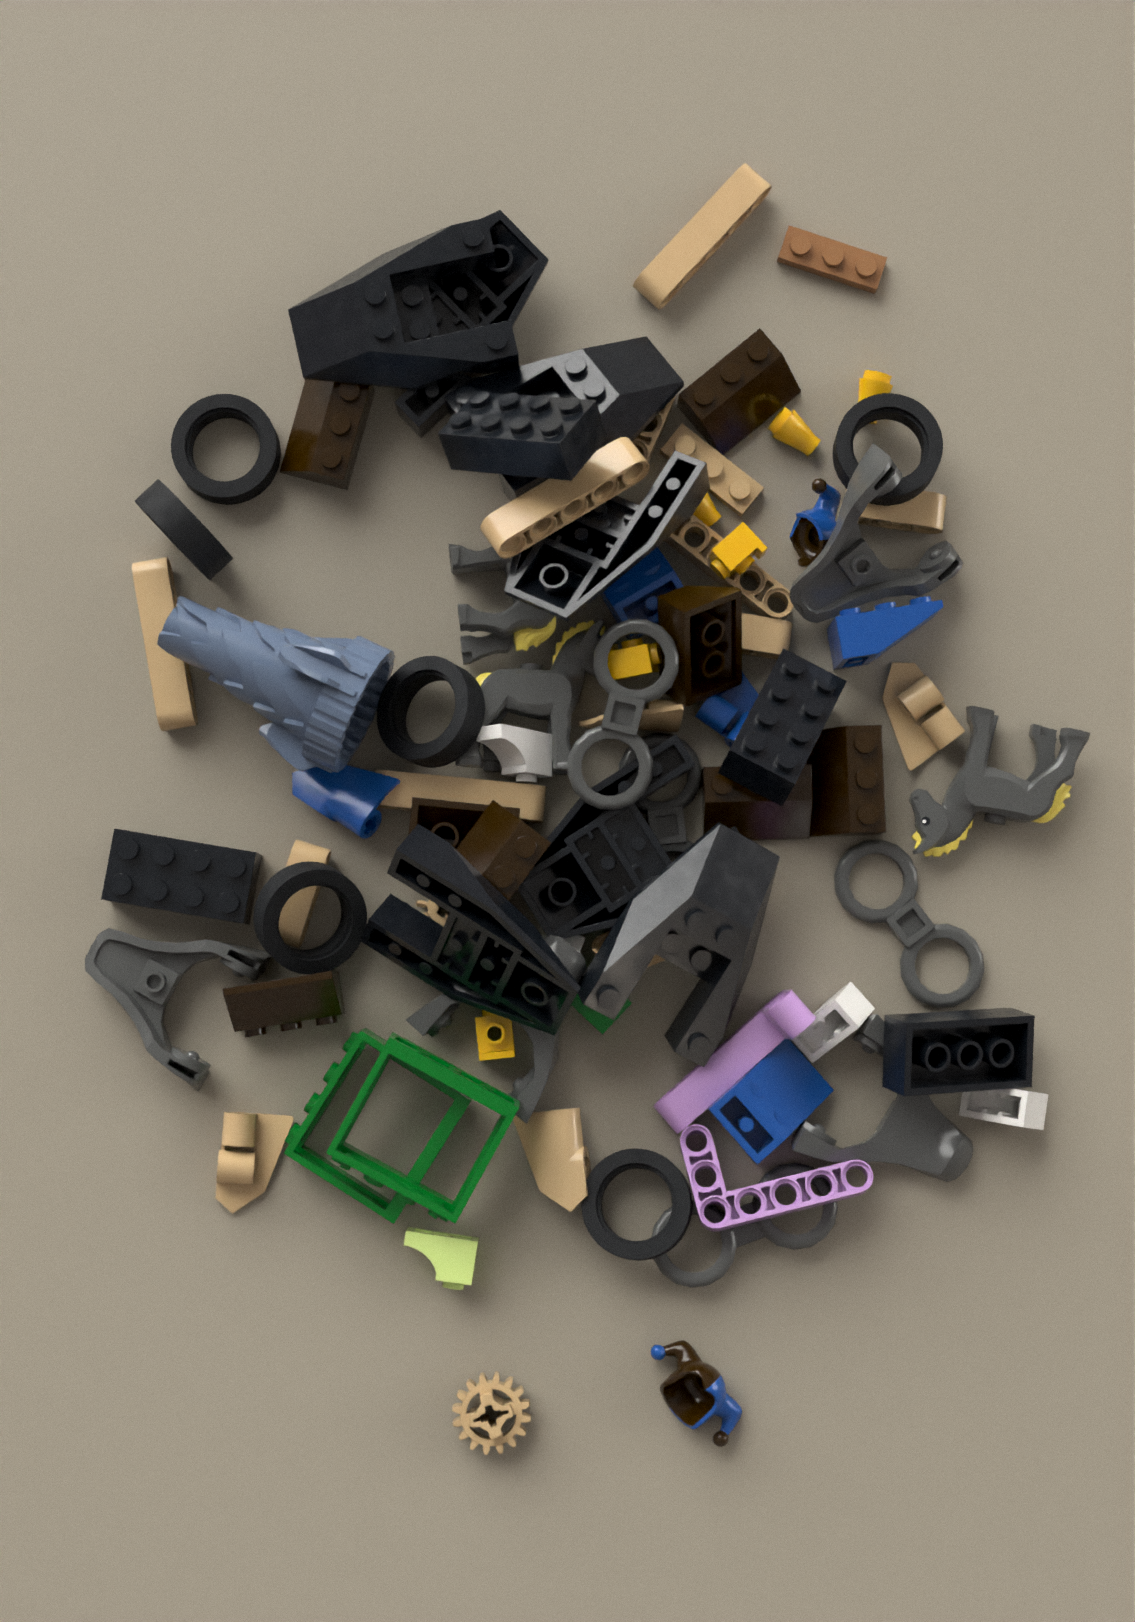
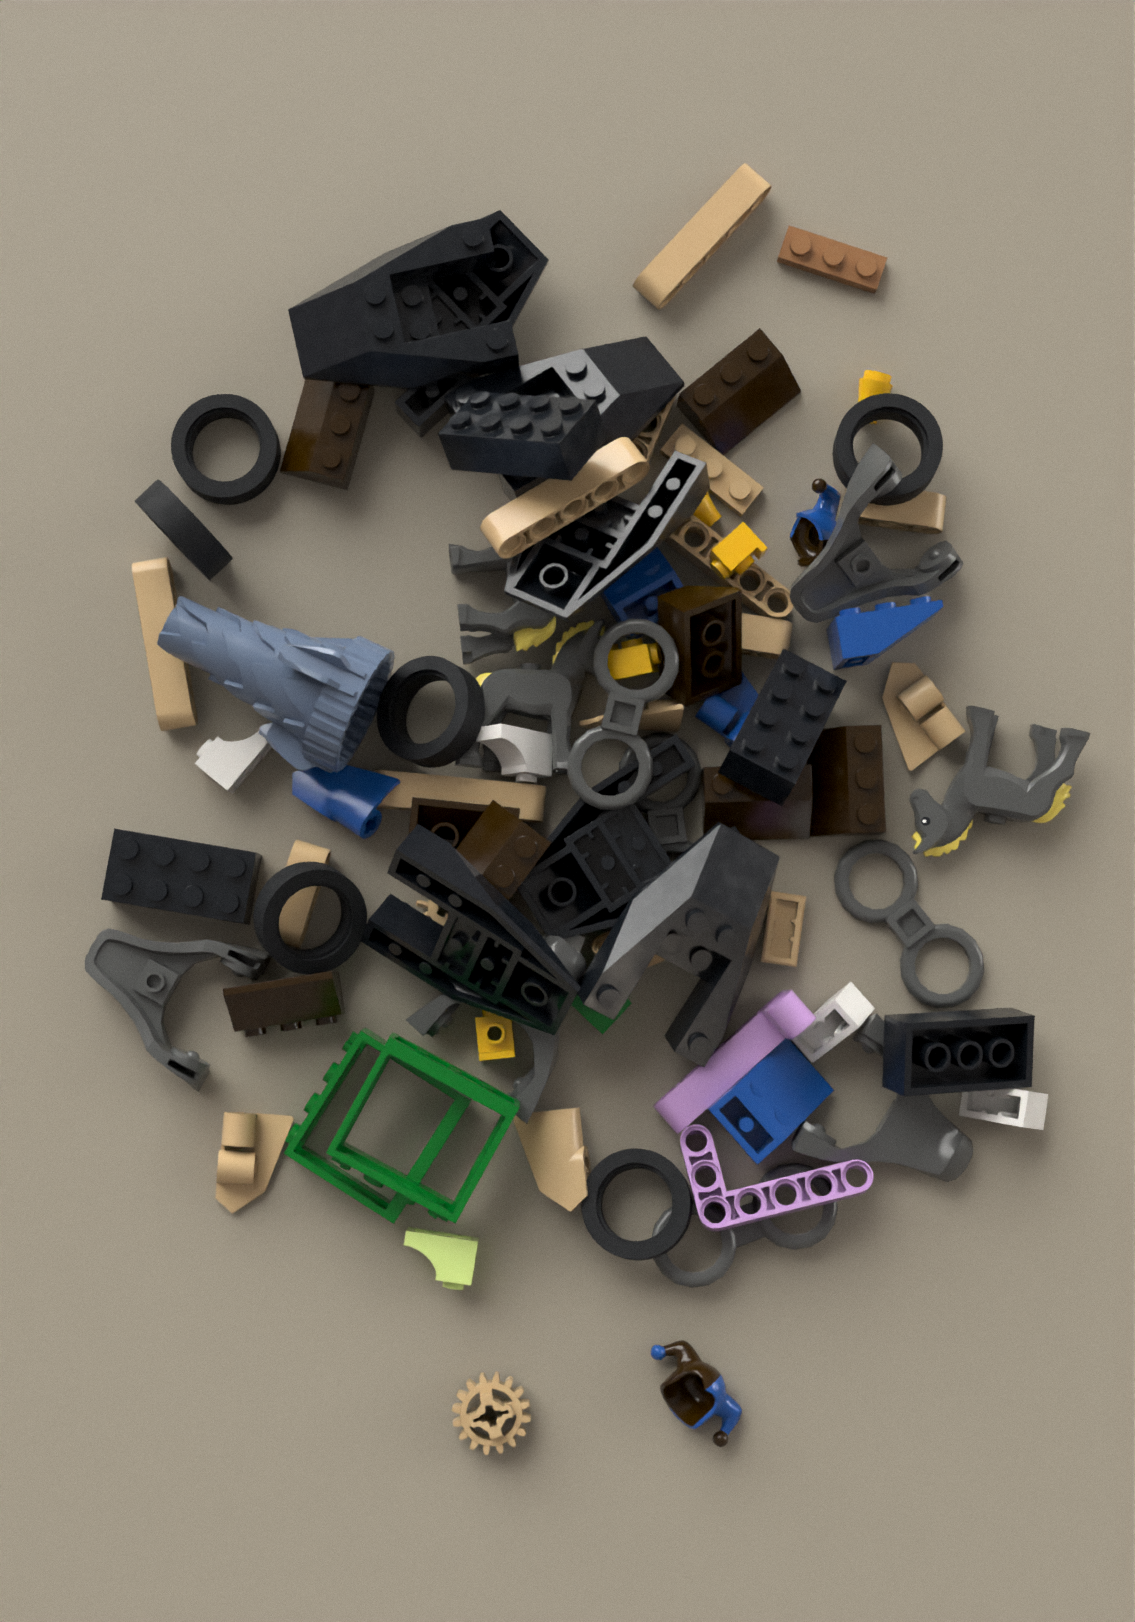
yellow cone [767,407,821,456] -> none
none -> white arch [195,731,272,794]
none -> tan plate [760,891,806,967]

